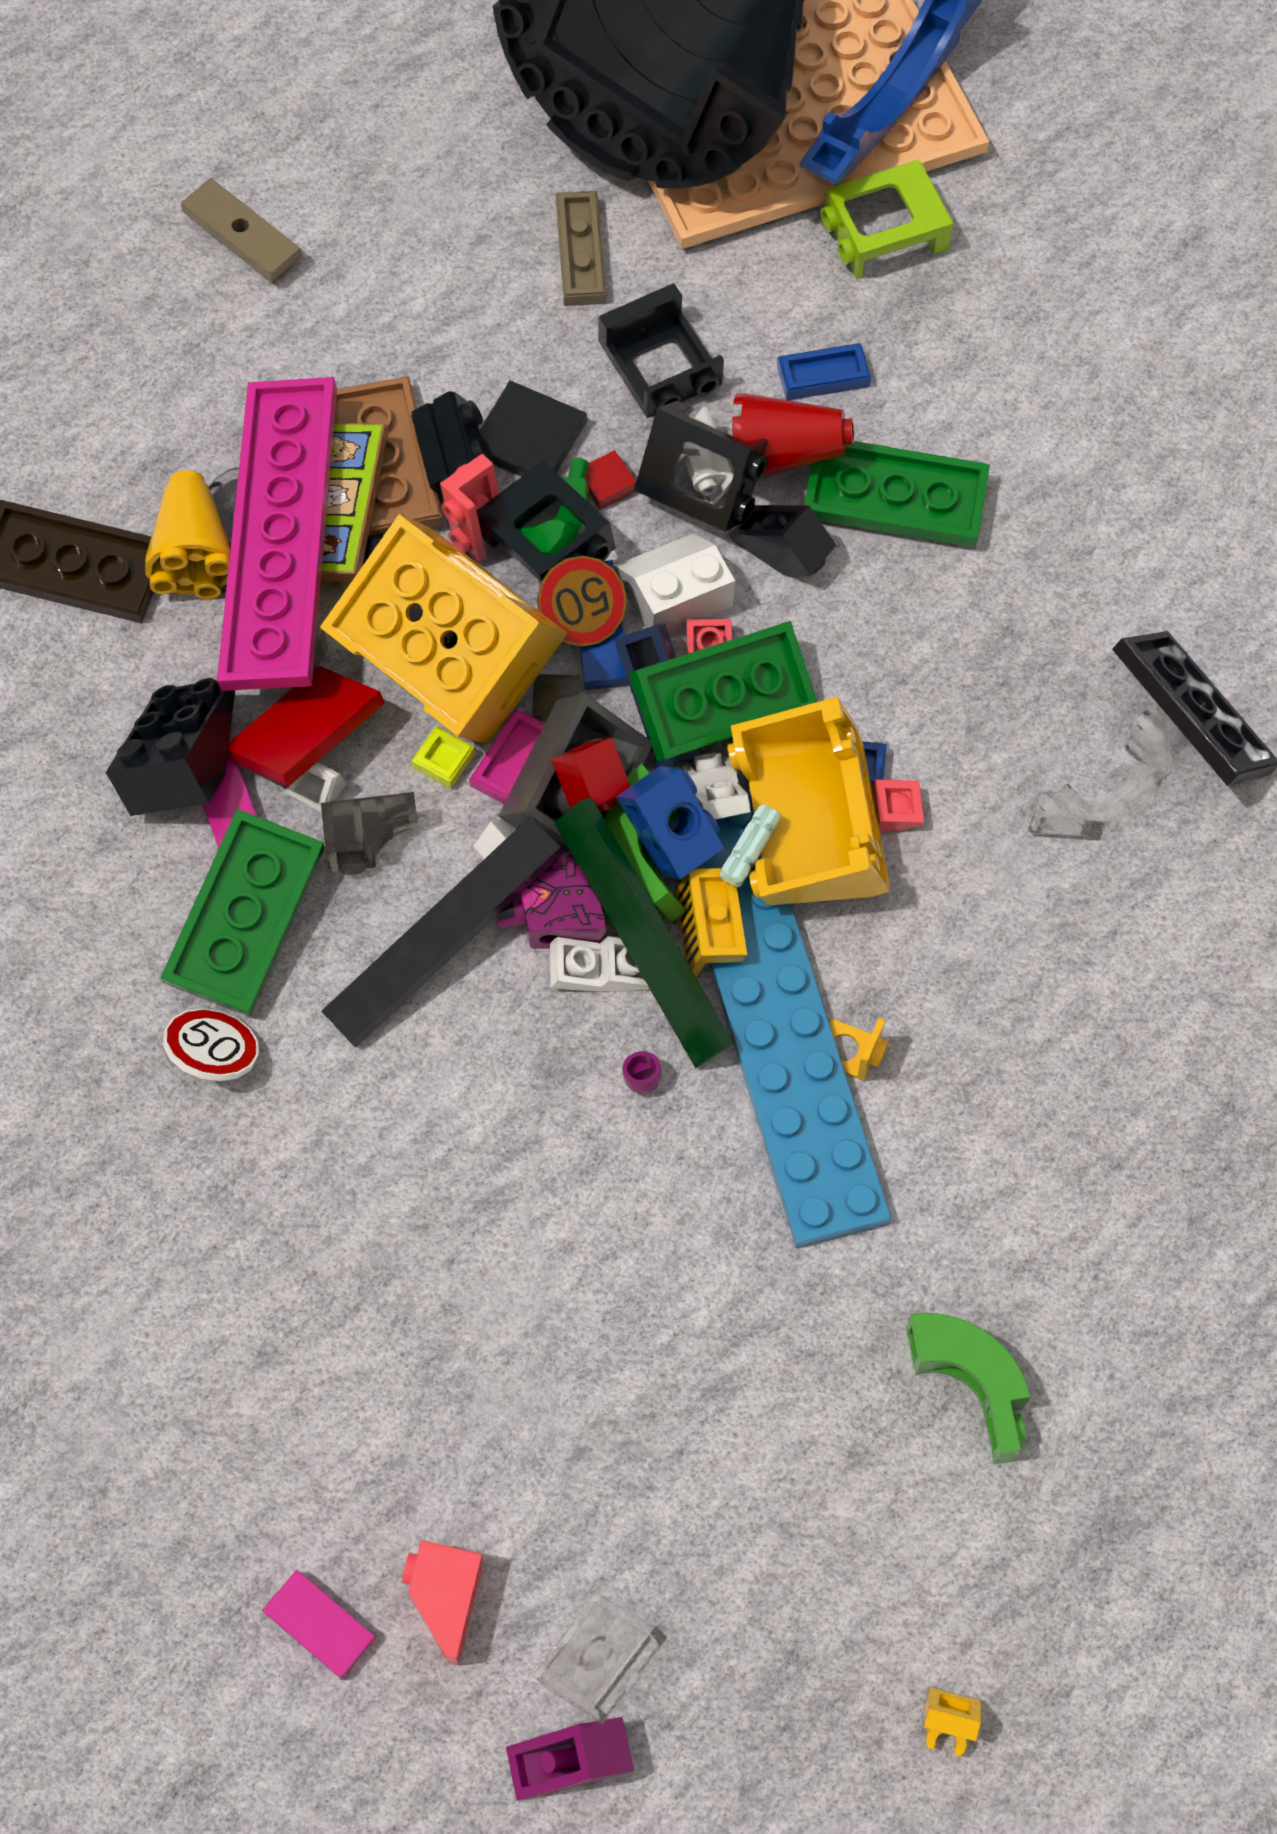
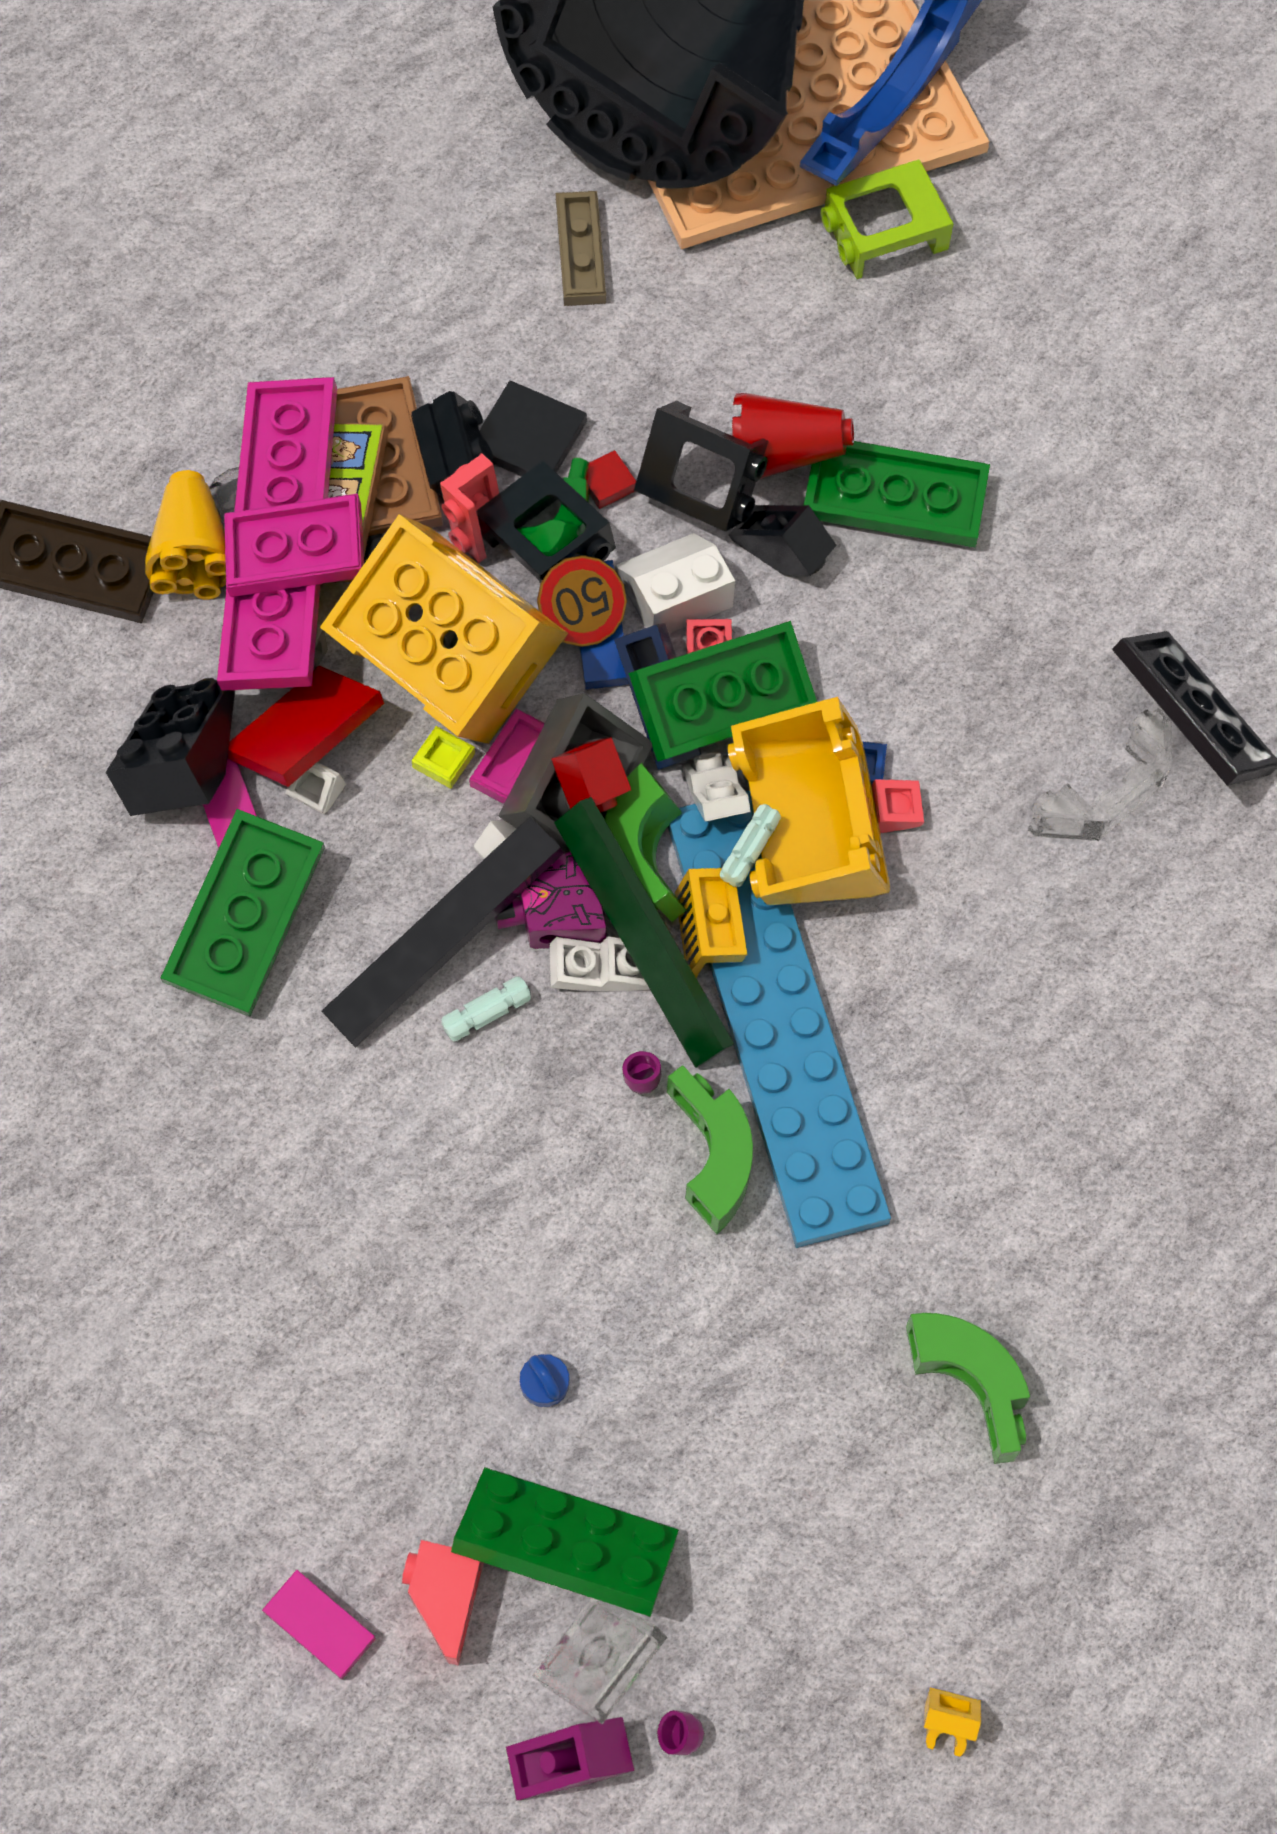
piece [163,1008,259,1081] -> none
dark tan tile [181,178,302,283] -> none
clear smoke arch [321,792,419,875] -> none
clear smoke tile [532,674,579,722] -> none
black window [598,283,724,418] -> none
blue brick [616,766,724,879] -> none
white hinge [681,407,735,504] -> none
blue tile [777,343,871,400] -> none
yellow bracket [829,1017,889,1081] -> none
none -> dark pink tile [224,493,364,597]
none -> light aqua axle [441,976,531,1041]
none -> green plate [451,1467,679,1617]
none -> blue tile [519,1354,569,1407]
none -> magenta hinge [657,1710,705,1756]
none -> bright green arch [667,1065,753,1234]

